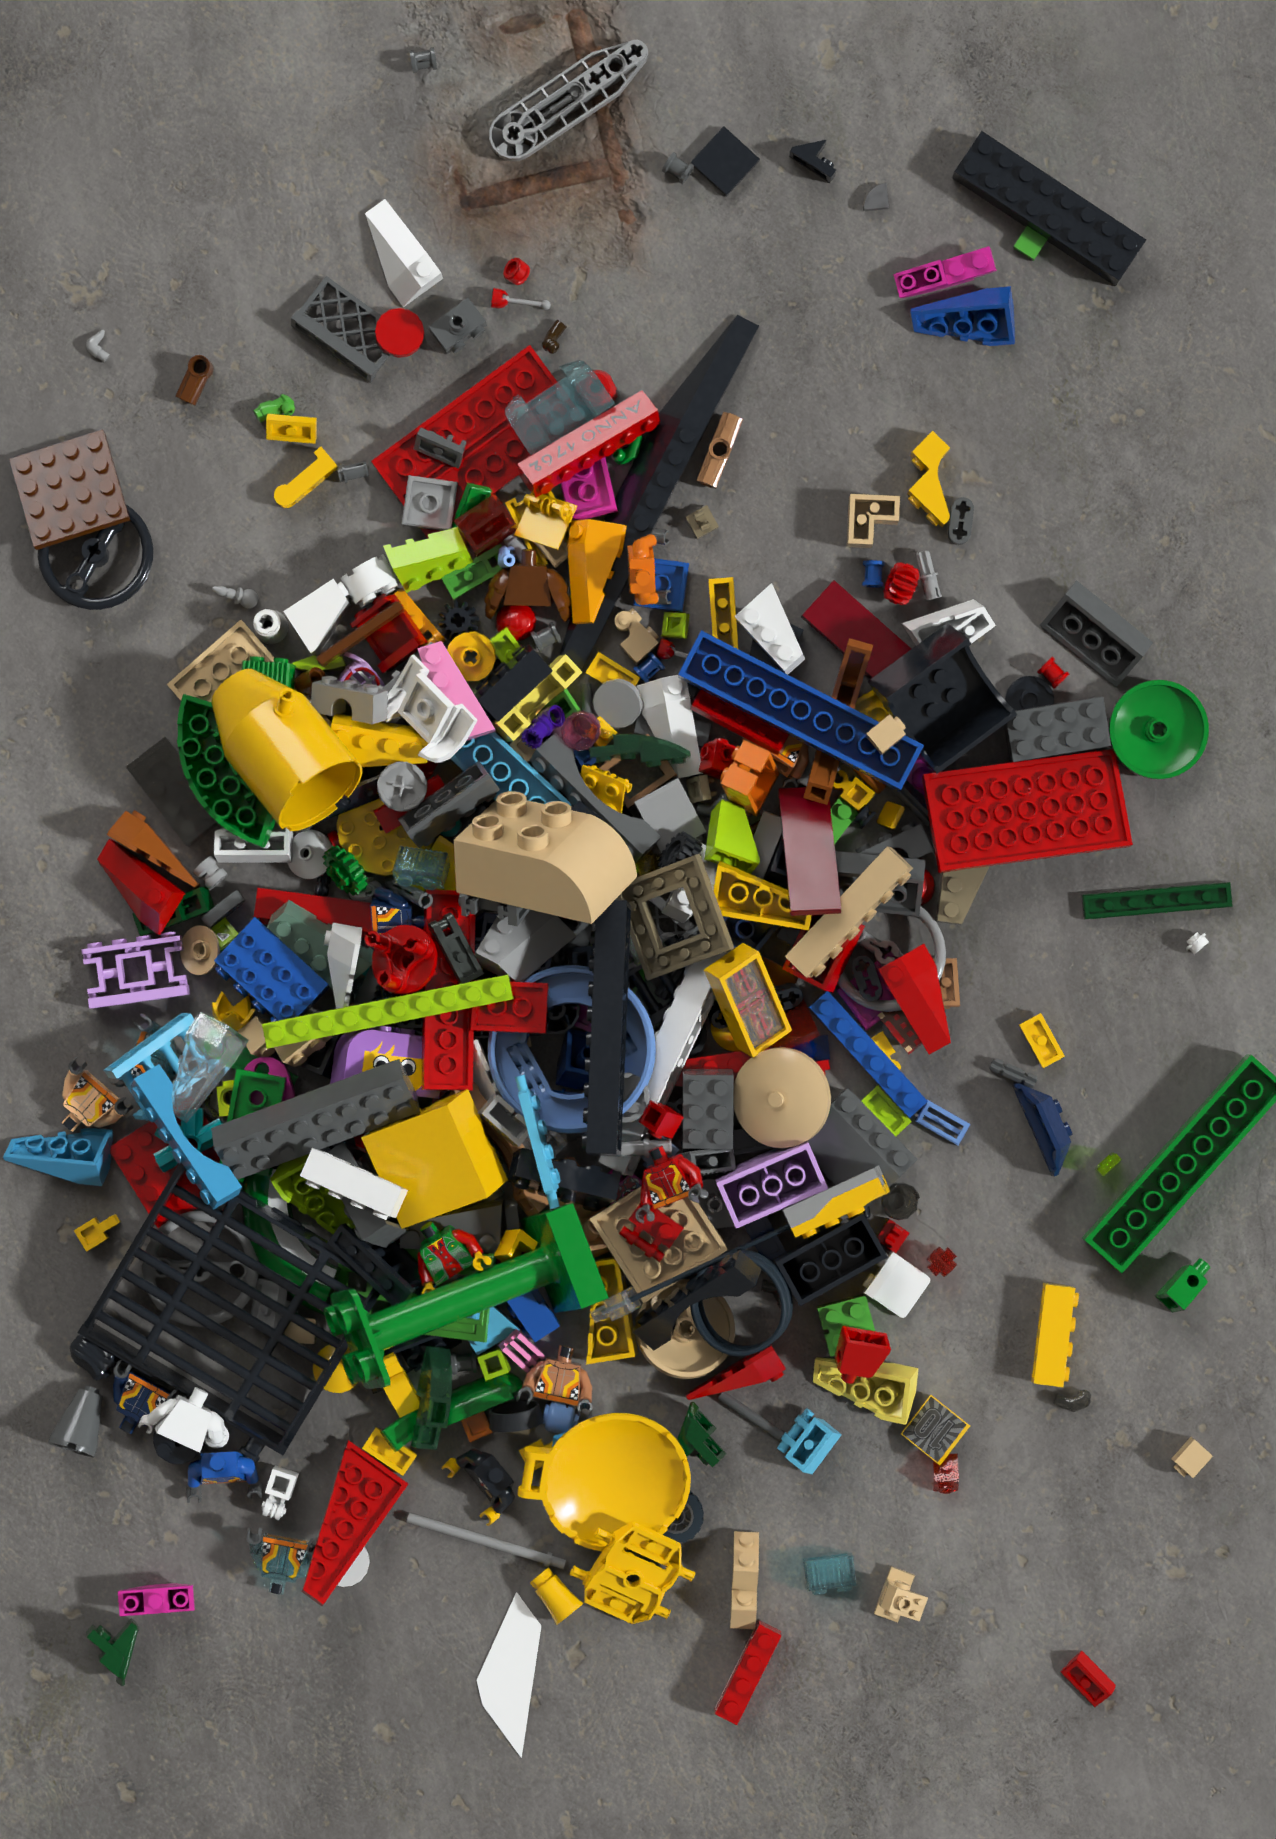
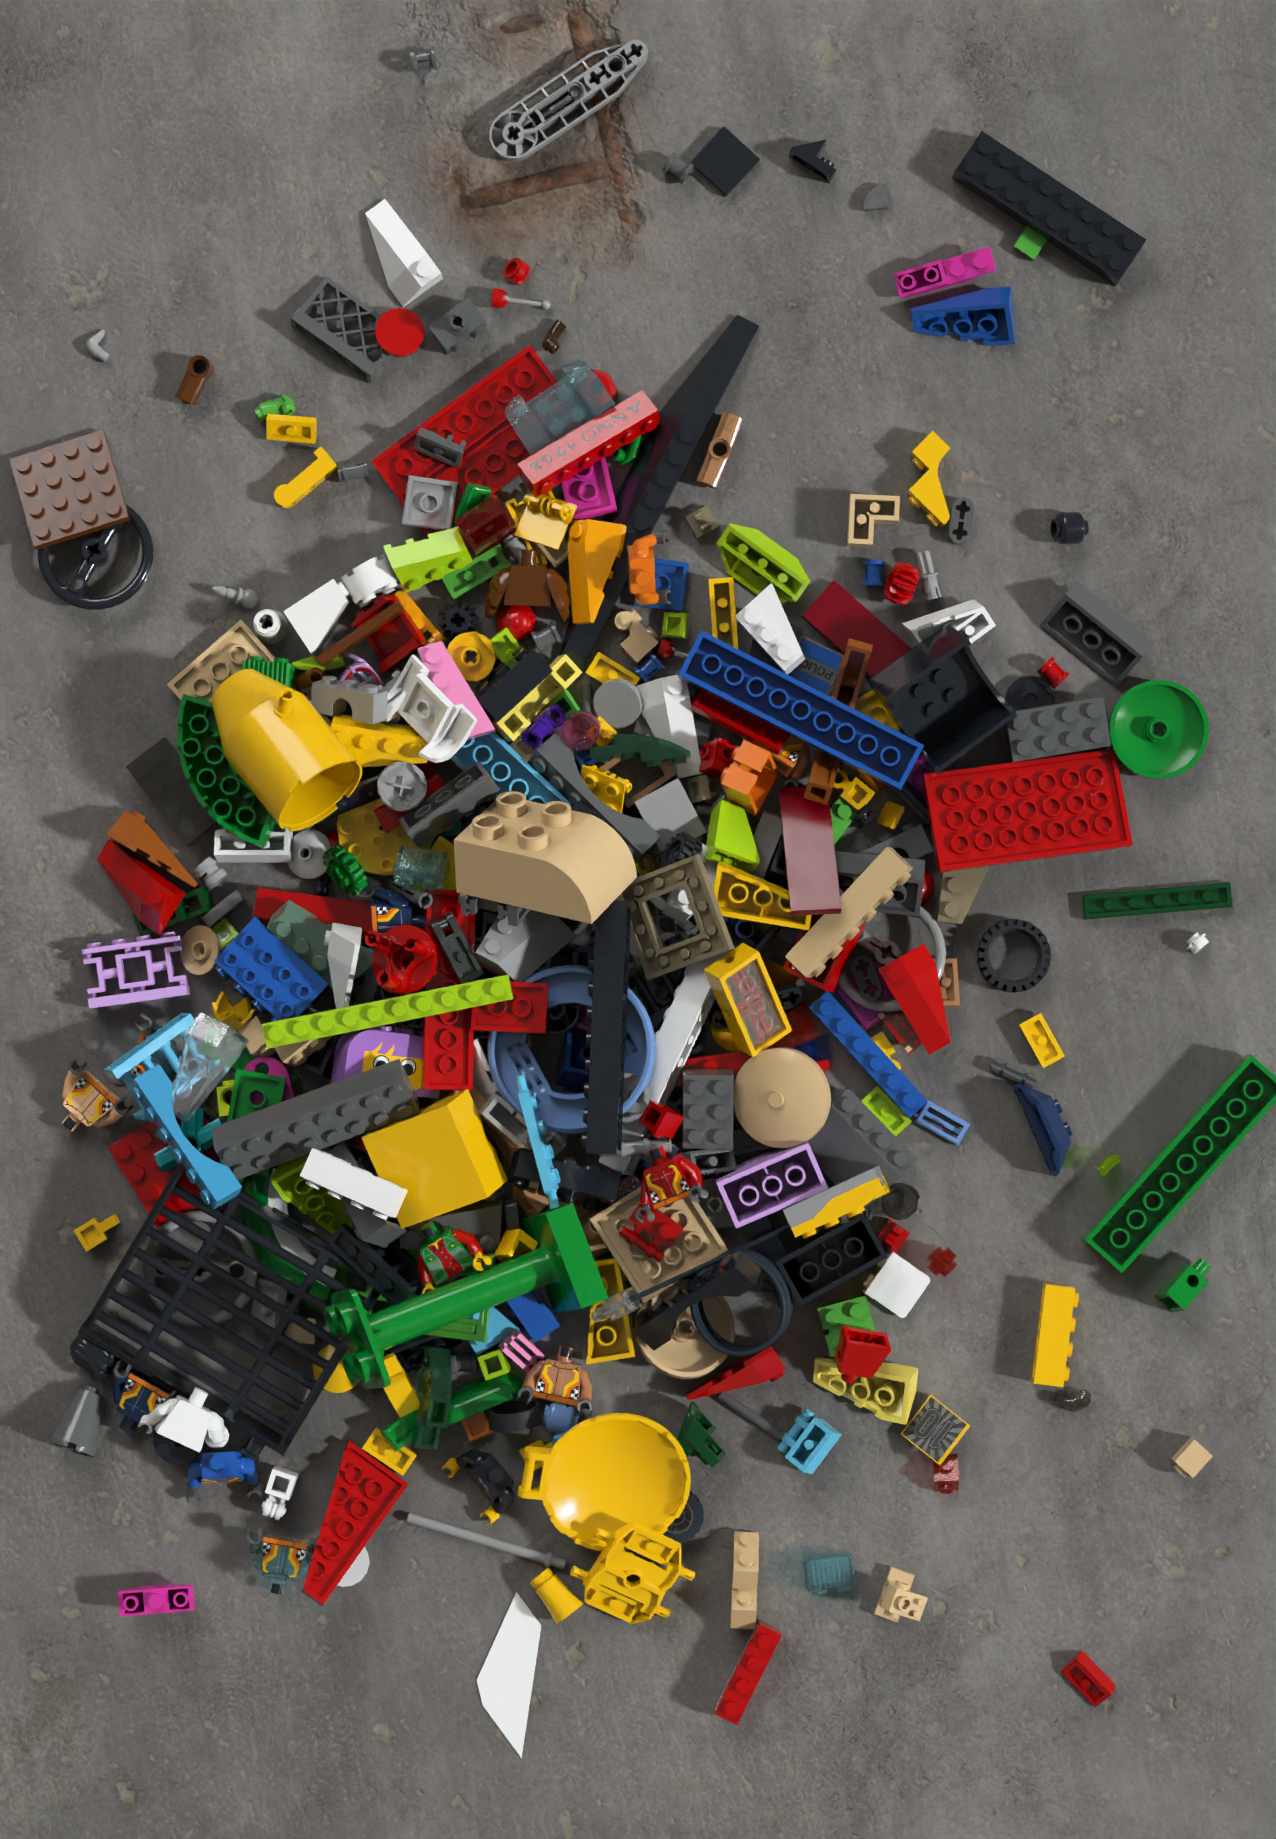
dark azure wedge [3,1128,113,1186] -> none
dark green piece [86,1618,139,1686] -> none
light blue arm [498,545,516,568] -> none
tan brick [865,715,906,755] -> none
none -> lime wedge [716,523,810,602]
none -> piece [788,635,844,695]
none -> black tyre [977,919,1051,993]
none -> black head [1050,512,1089,544]

